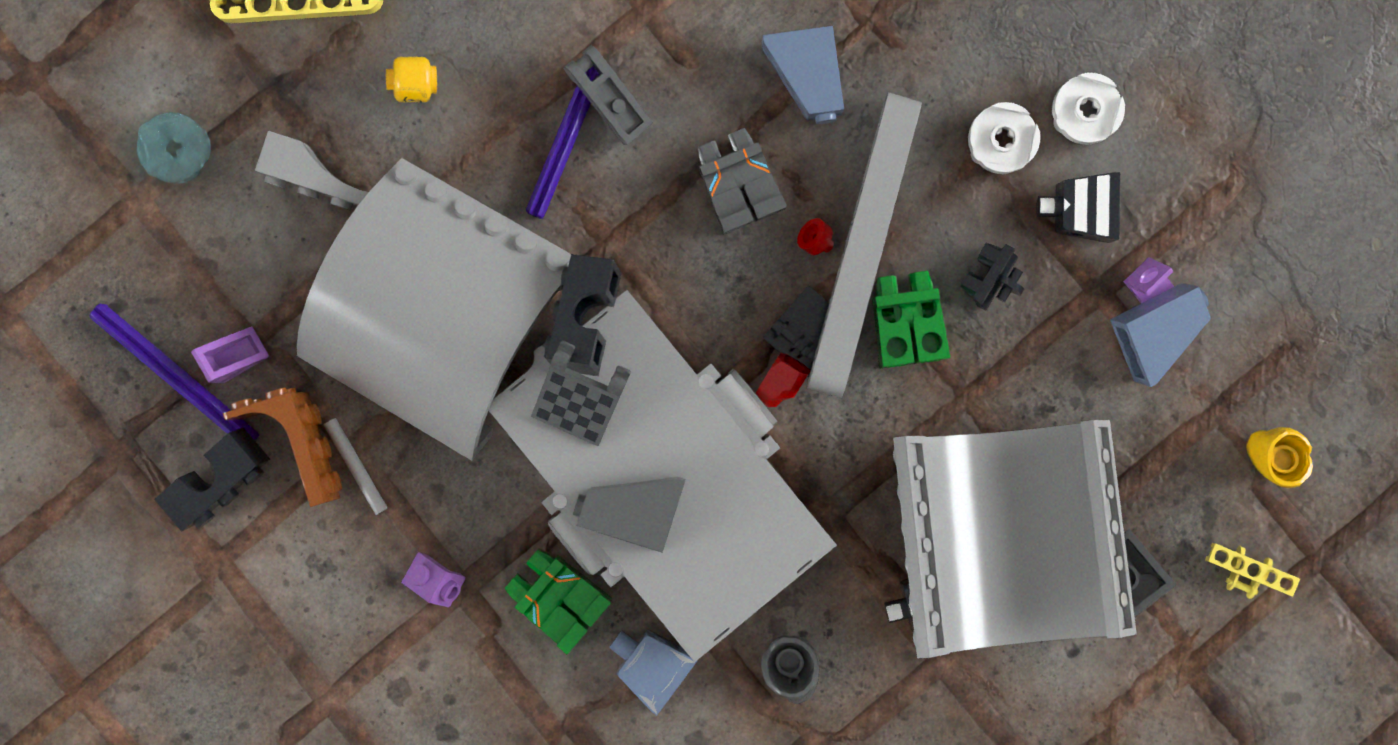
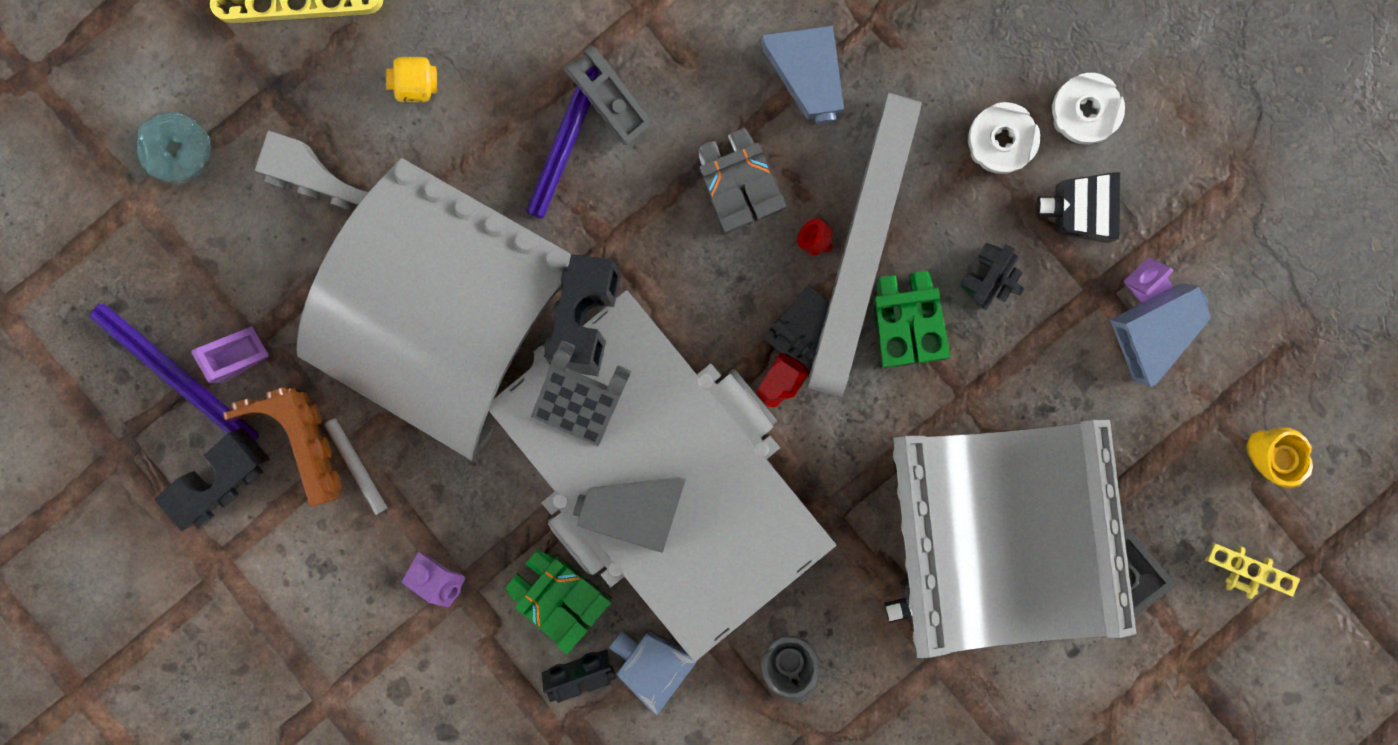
none -> black hinge [542,649,617,703]

